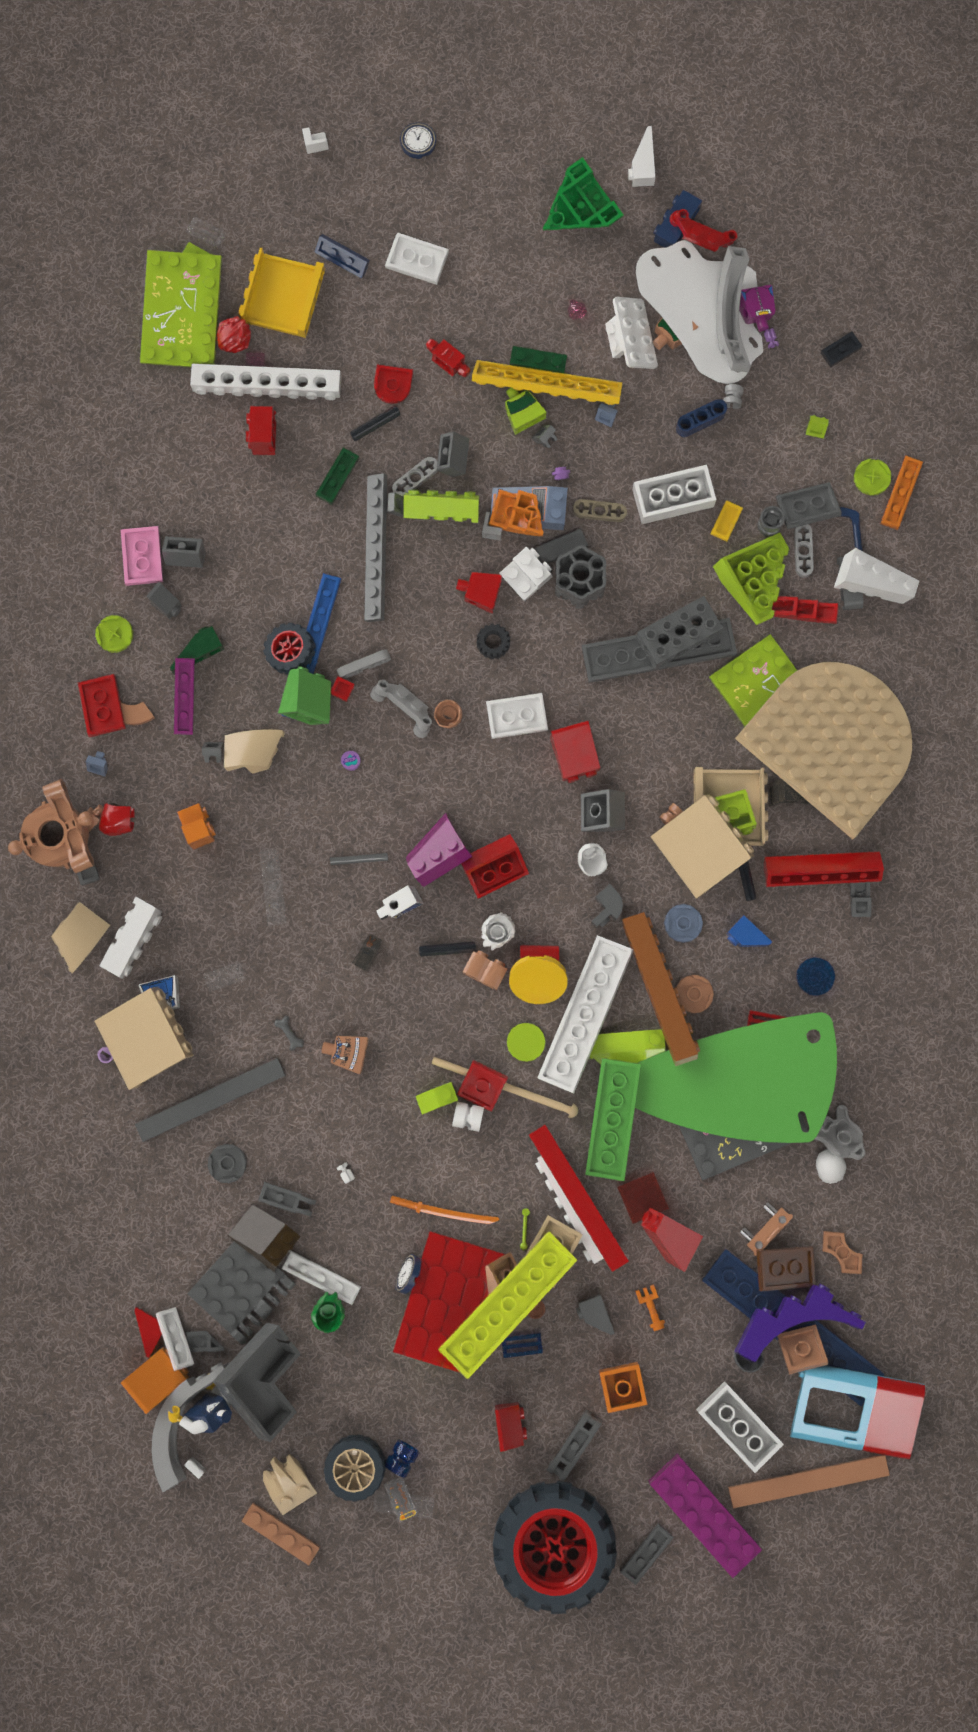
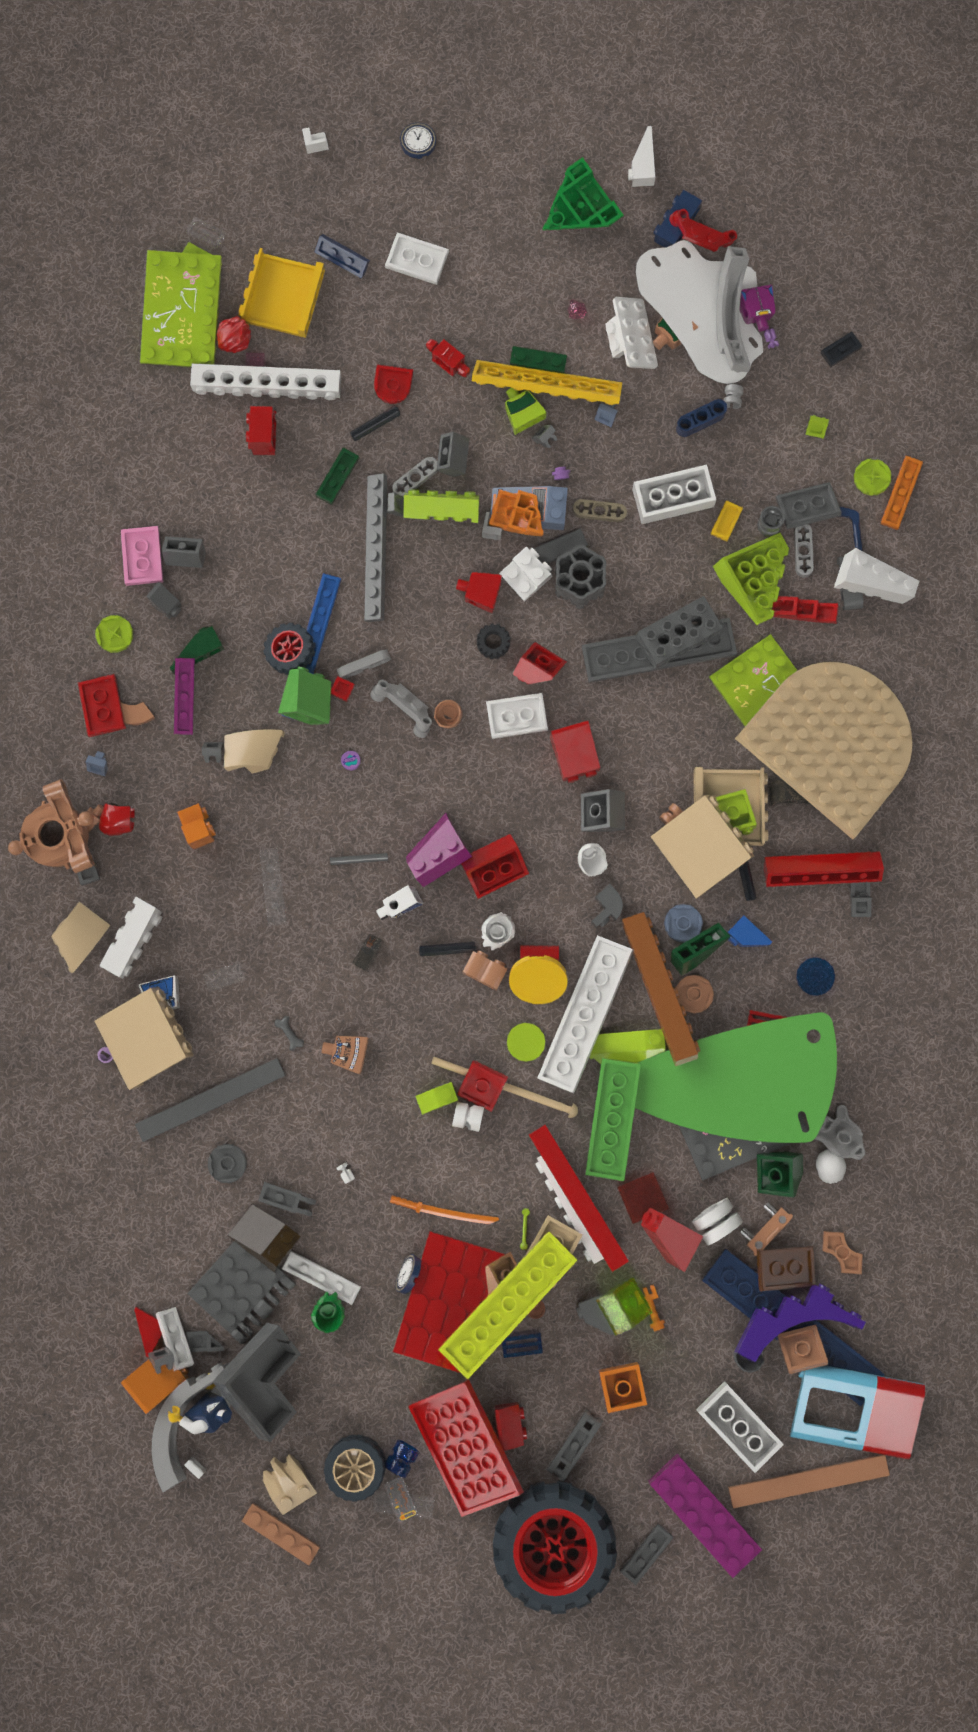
none -> dark grey tile [148,1347,175,1374]
none -> red plate [408,1379,524,1517]
none -> red slope [513,642,567,684]
none -> clear neon green brick [596,1277,653,1336]
none -> dark green slope [670,923,730,976]
none -> white wheel [692,1198,743,1245]
none -> dark green slope [757,1151,803,1198]

